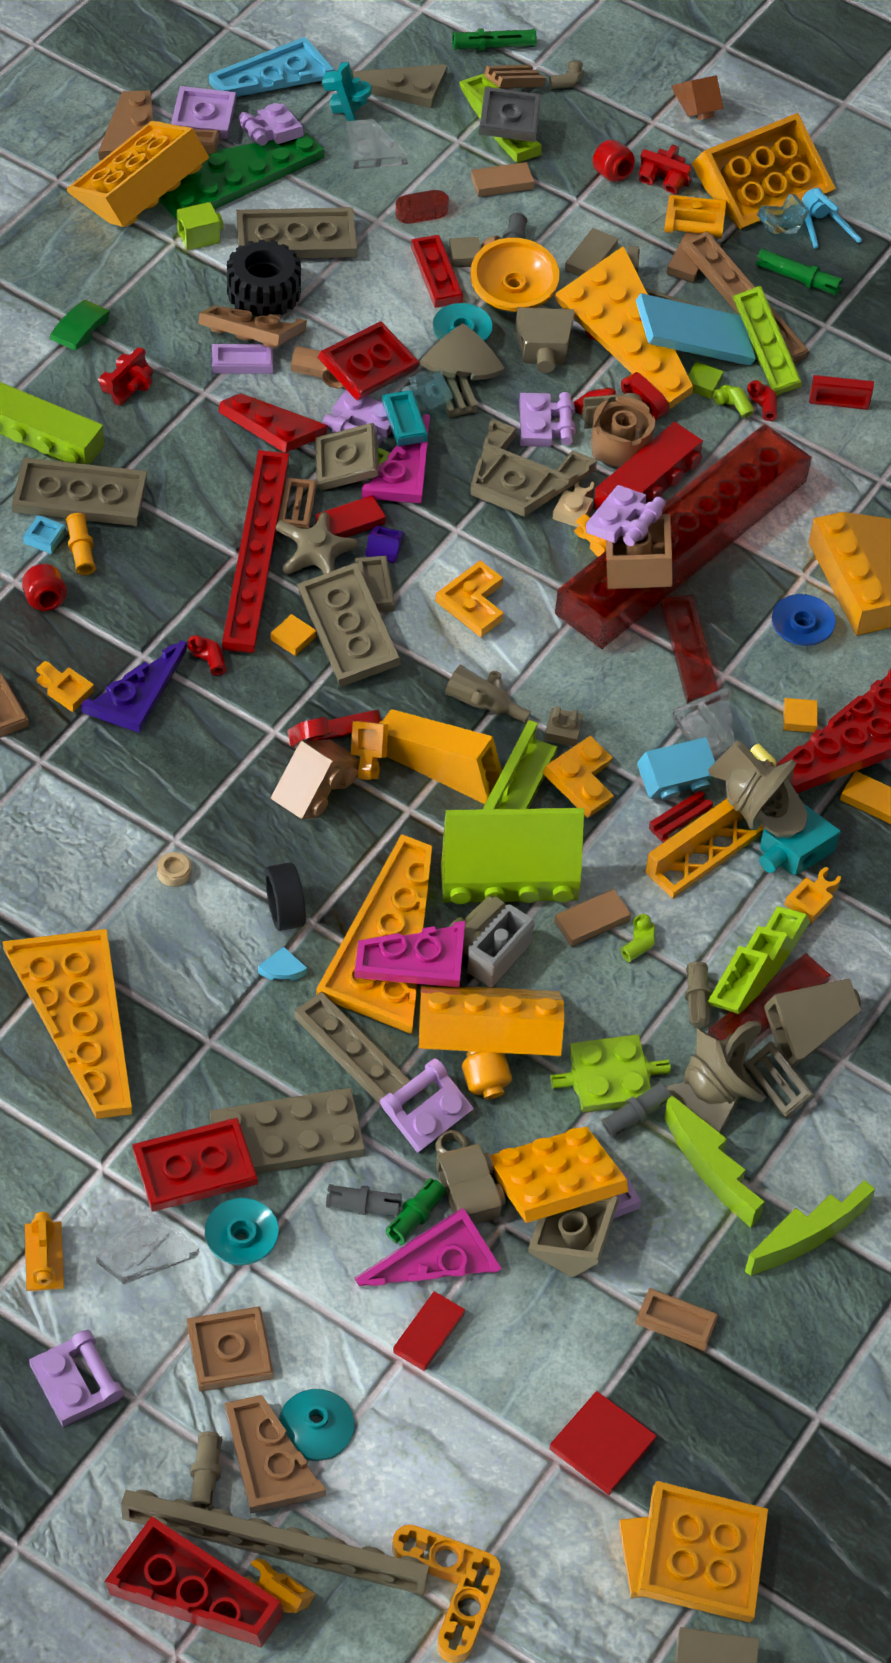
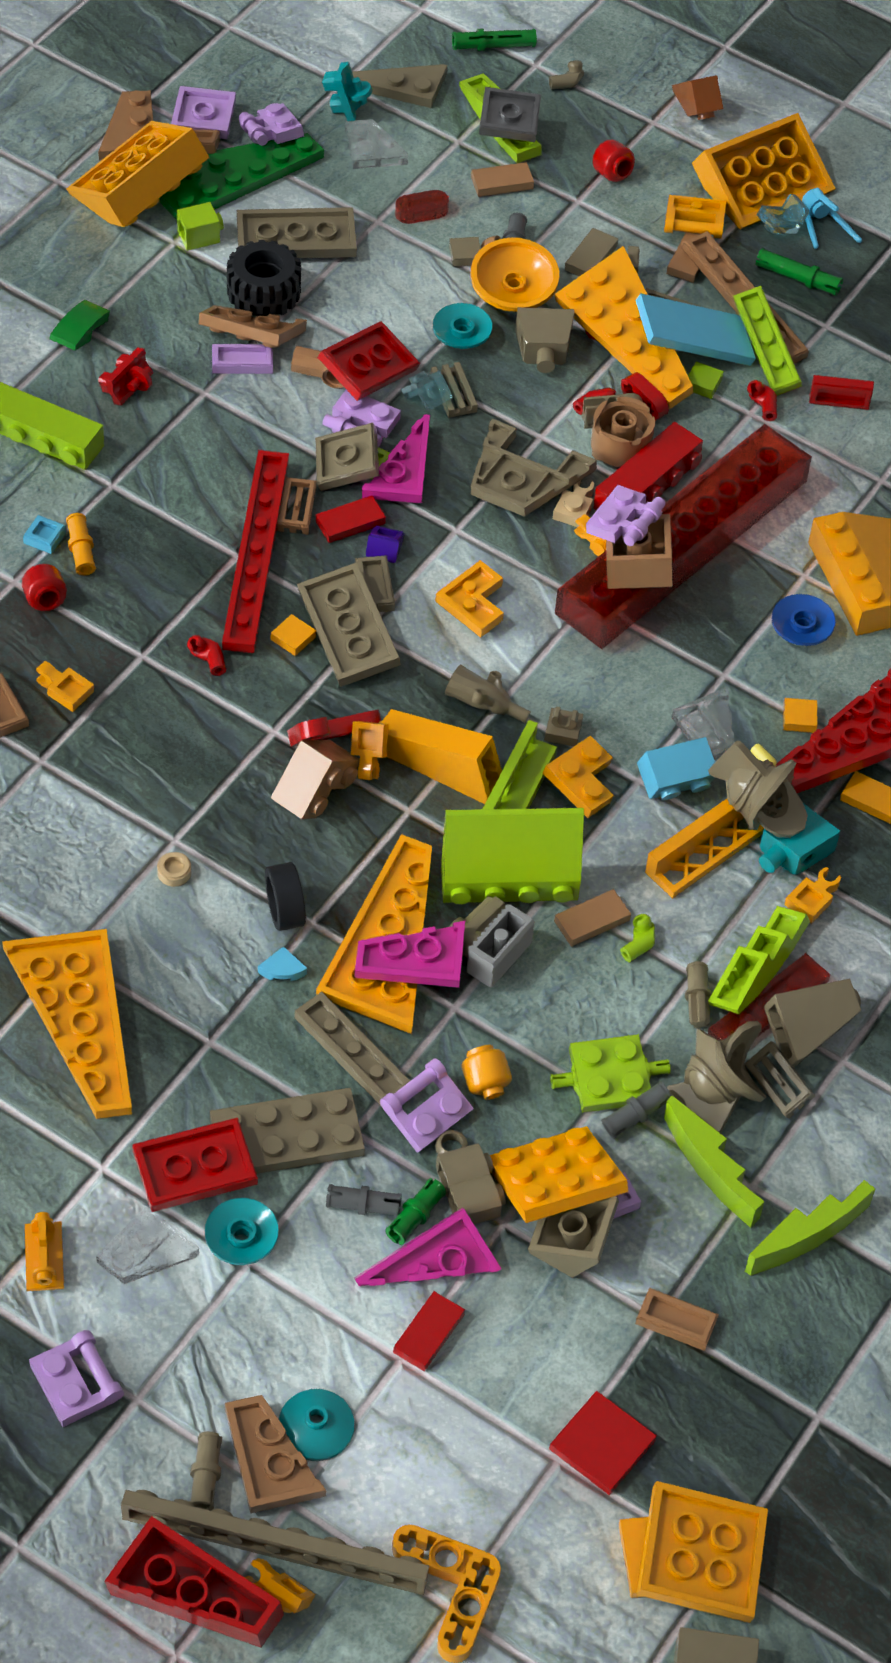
dark tan plate [12,457,147,526] -> none
dark purple wing [81,640,187,733] -> none
medium nougat tile [187,1306,274,1392] -> none
medium azure wing [209,37,334,97] -> none
red wing [218,393,328,453] -> none
dark tan animal [275,512,360,574] -> none
teal tile [382,390,428,446] -> none
red tile [411,235,464,308] -> none
light orange slope [419,984,564,1056] -> none
dark tan brick [420,323,505,380] -> none
medium nougat tile [484,65,546,88] -> none
lavender plate [519,392,576,447] -> none
red hips [639,144,692,195] -> none
red tile [649,790,713,843] -> none
clear red tile [661,595,720,705] -> none
lime arm [713,385,755,418] -> none

